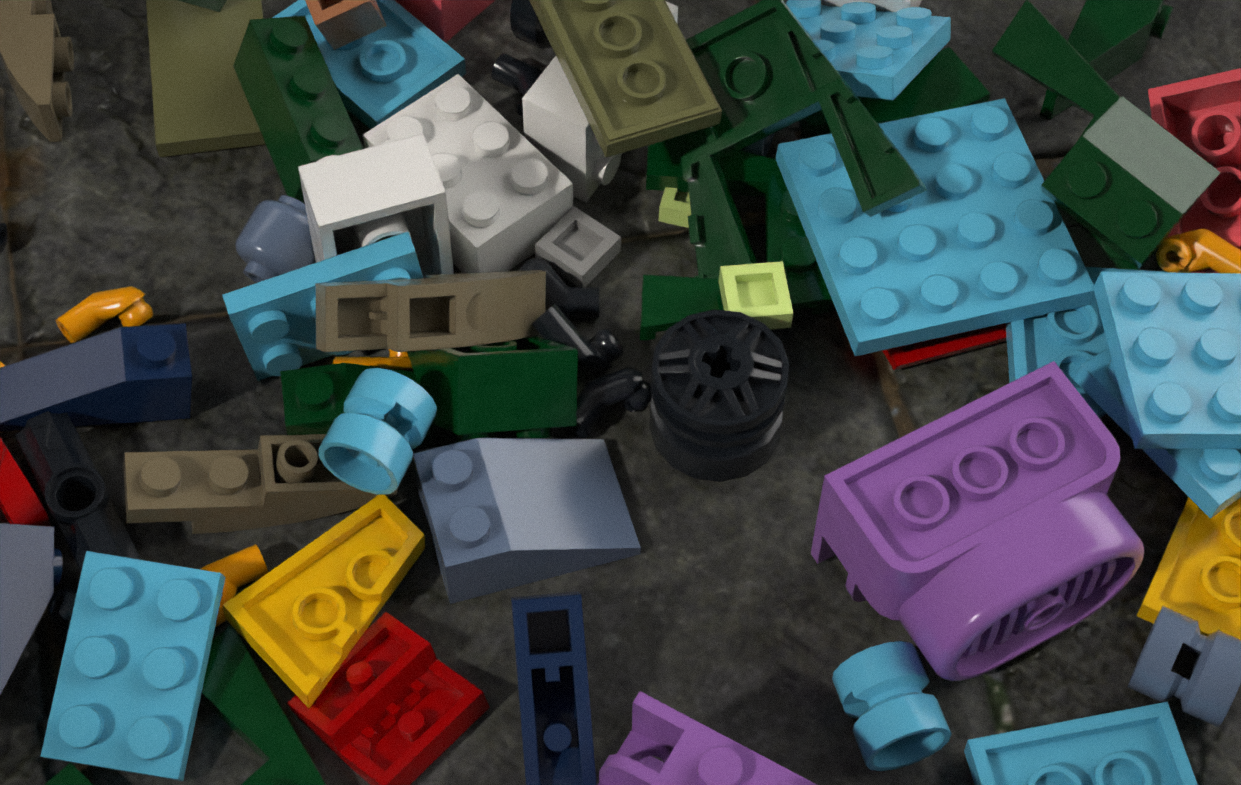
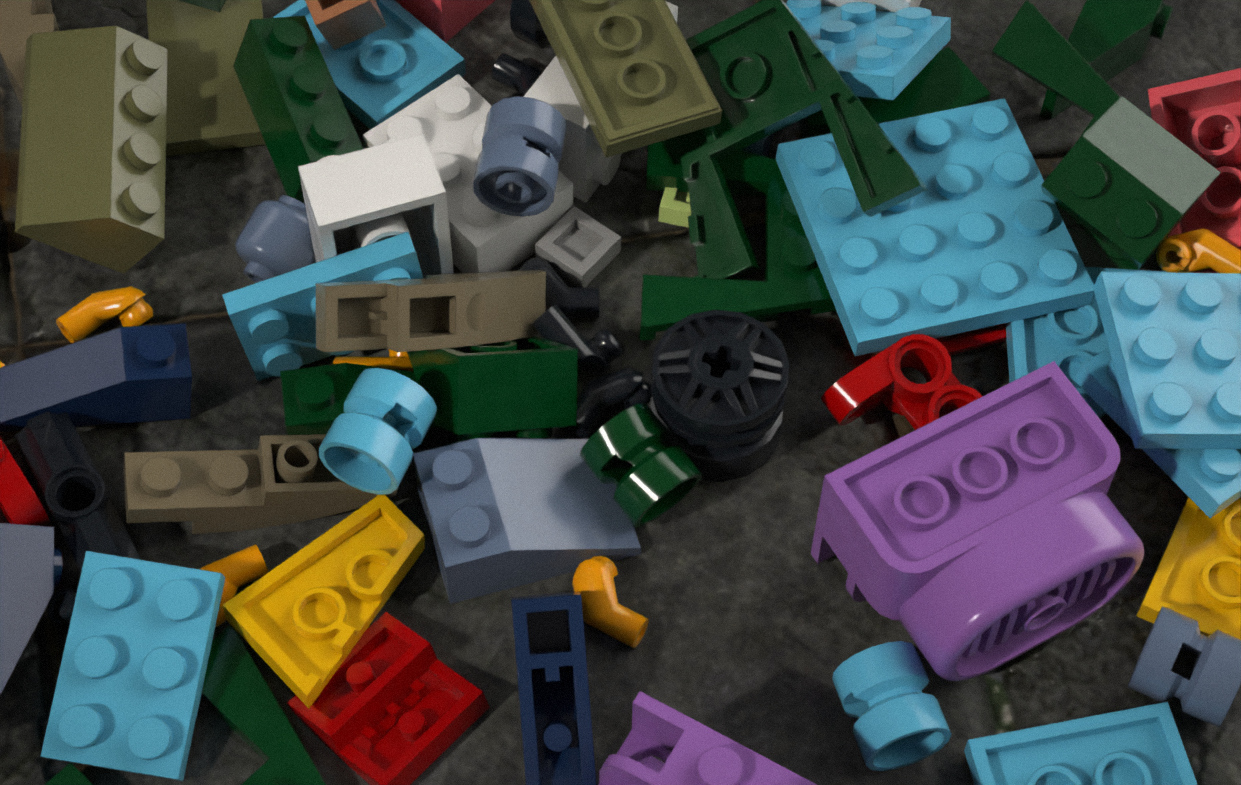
yellowish green plate [718,261,793,329] -> none
none -> olive slope [15,25,167,274]
none -> sand blue wheel [473,96,566,217]
none -> light orange arm [572,556,649,648]
none -> dark green wheel [580,402,703,527]
none -> red piece [821,334,983,430]

